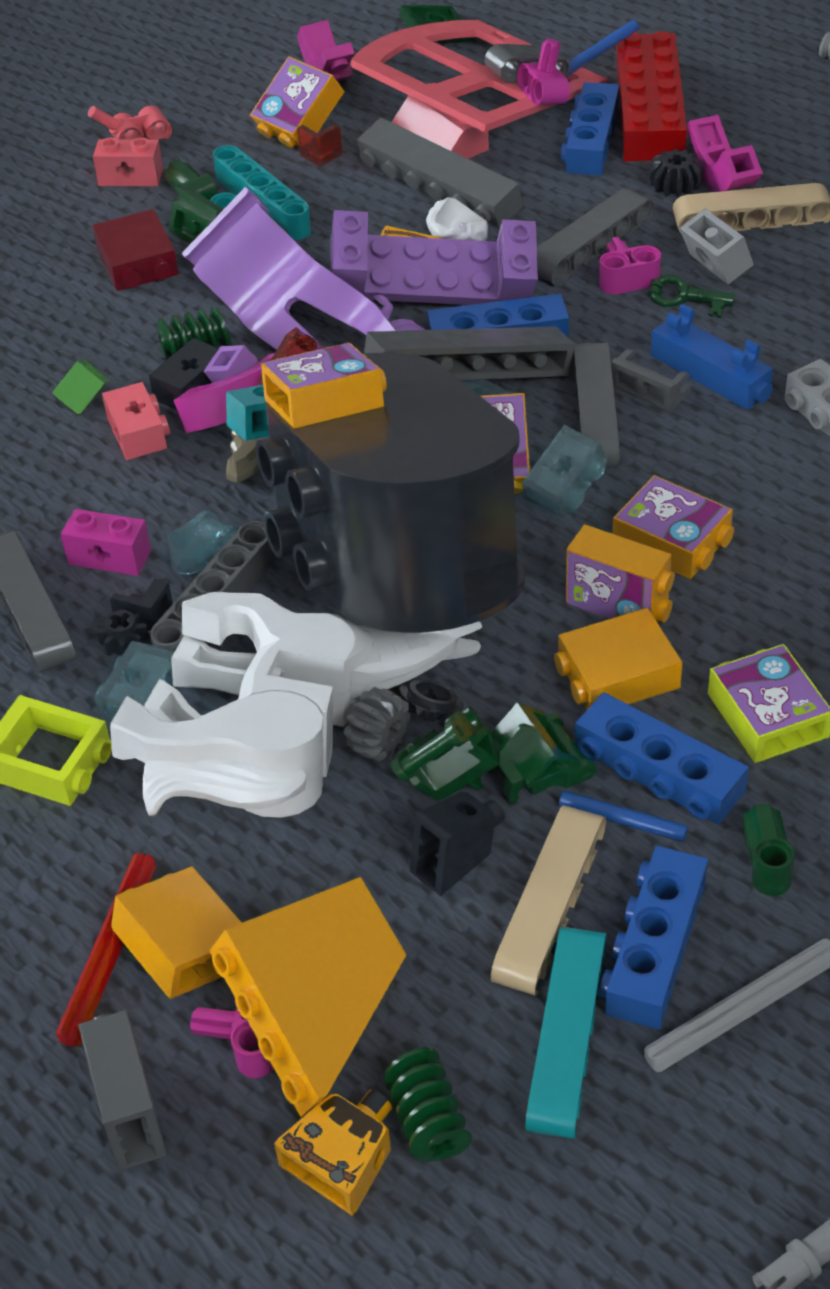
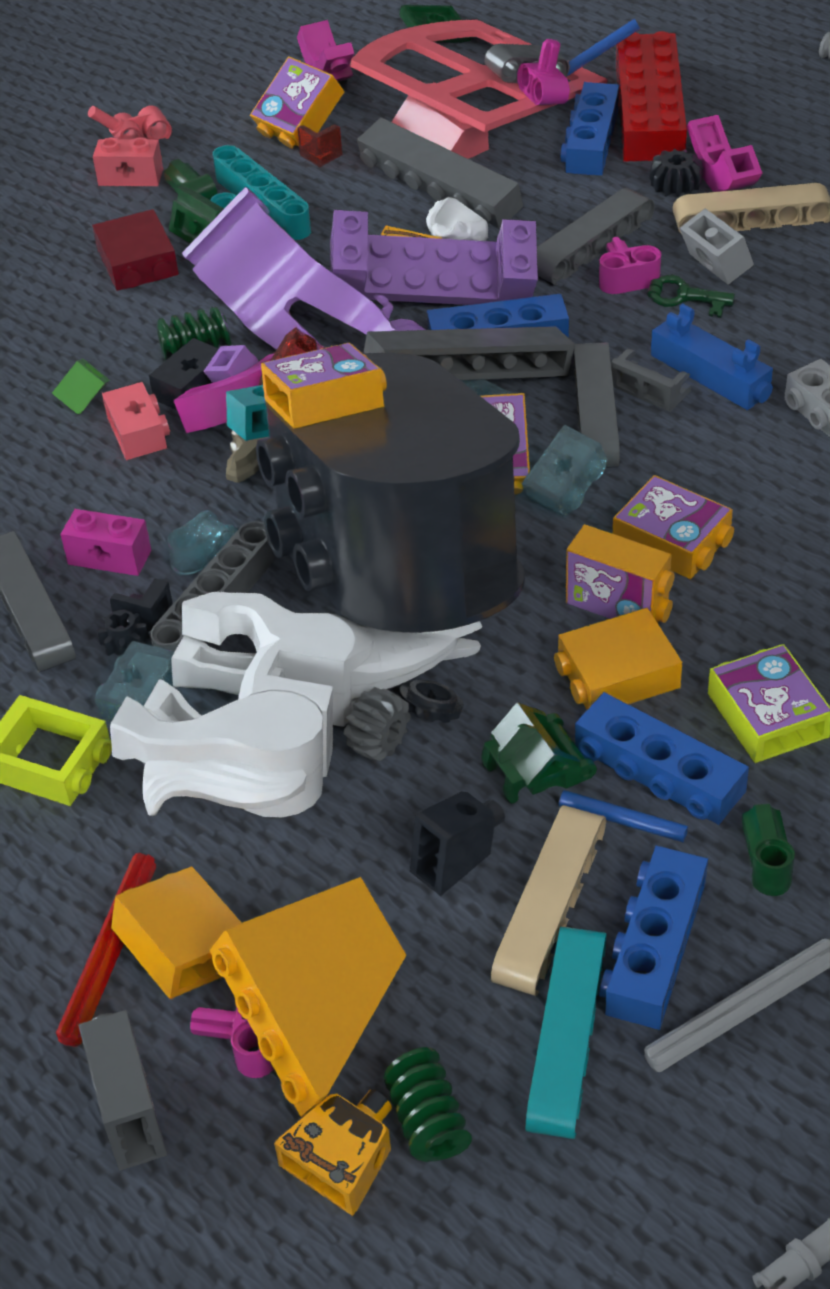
dark green piece [391,706,499,800] -> none

